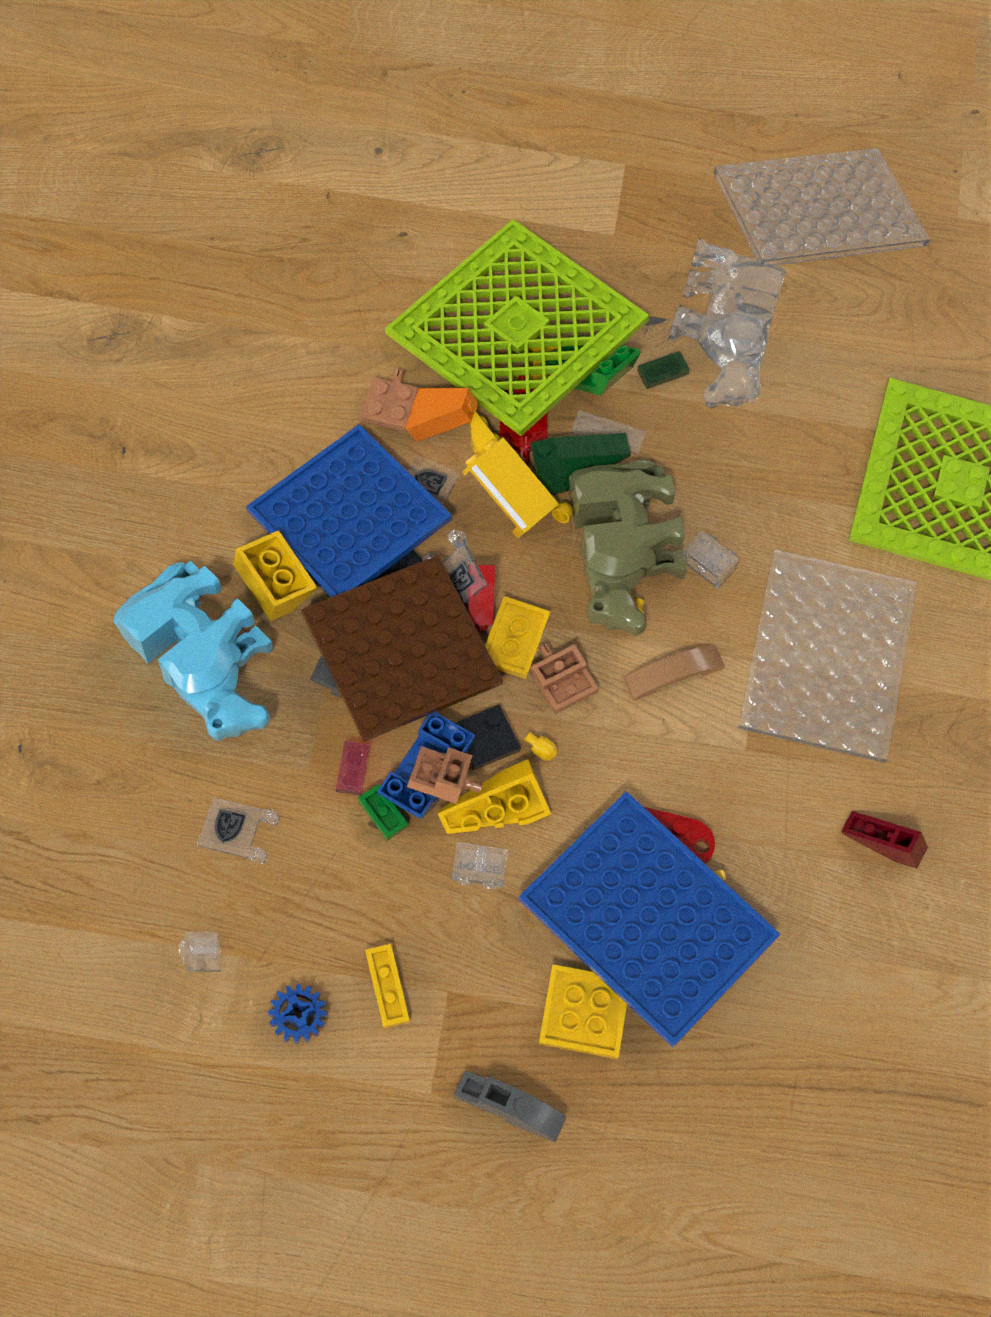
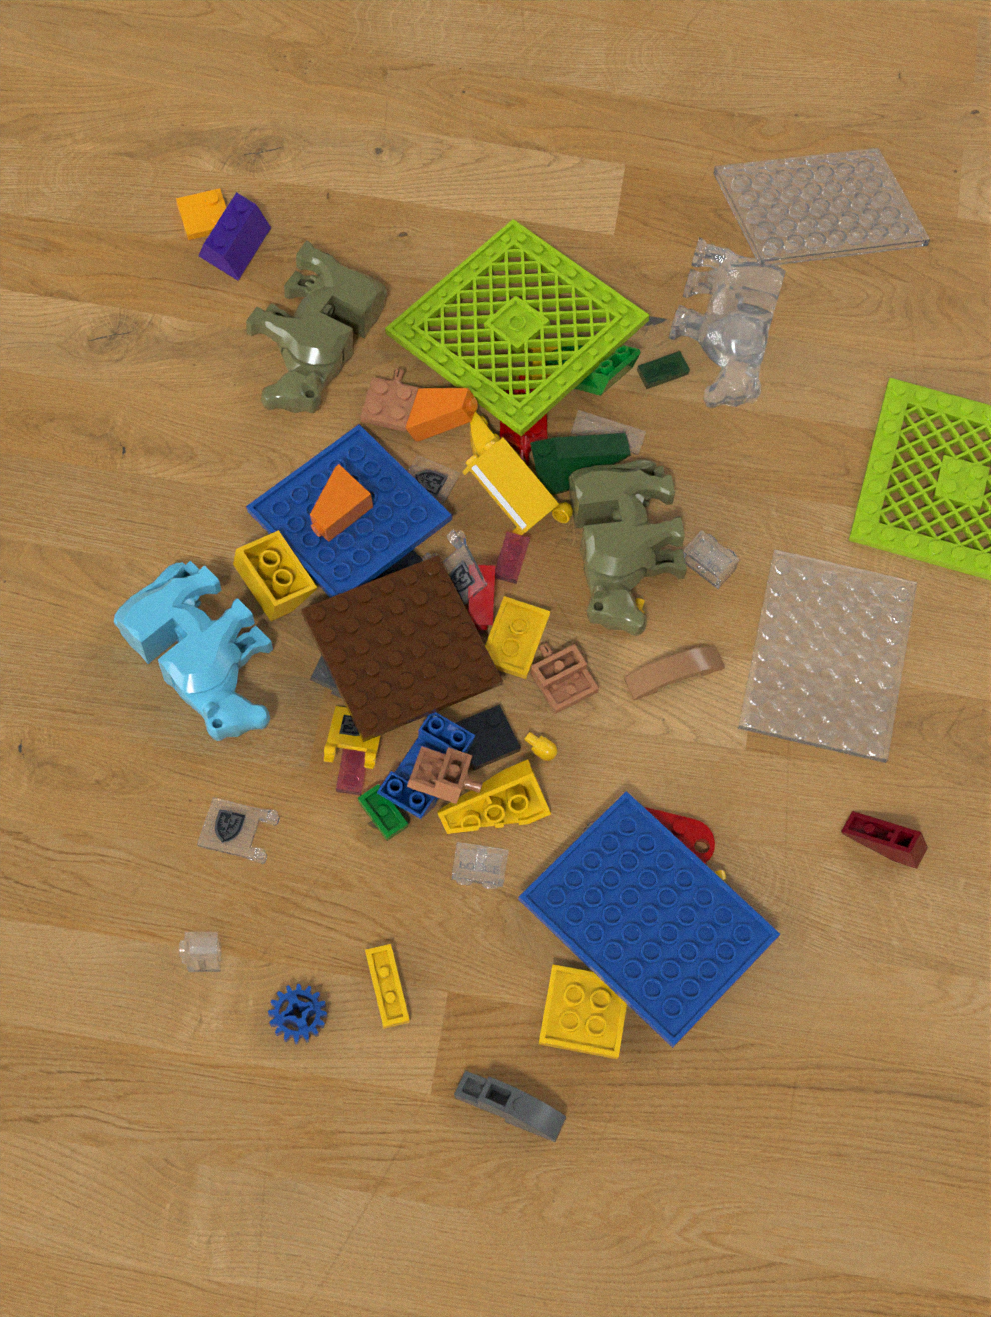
none -> light orange plate [176,188,226,240]
none -> dark purple slope [198,192,271,281]
none -> olive animal [246,240,387,413]
none -> orange slope [310,464,373,542]
none -> yellow flag [323,706,381,769]
none -> clear pink plate [495,532,530,584]

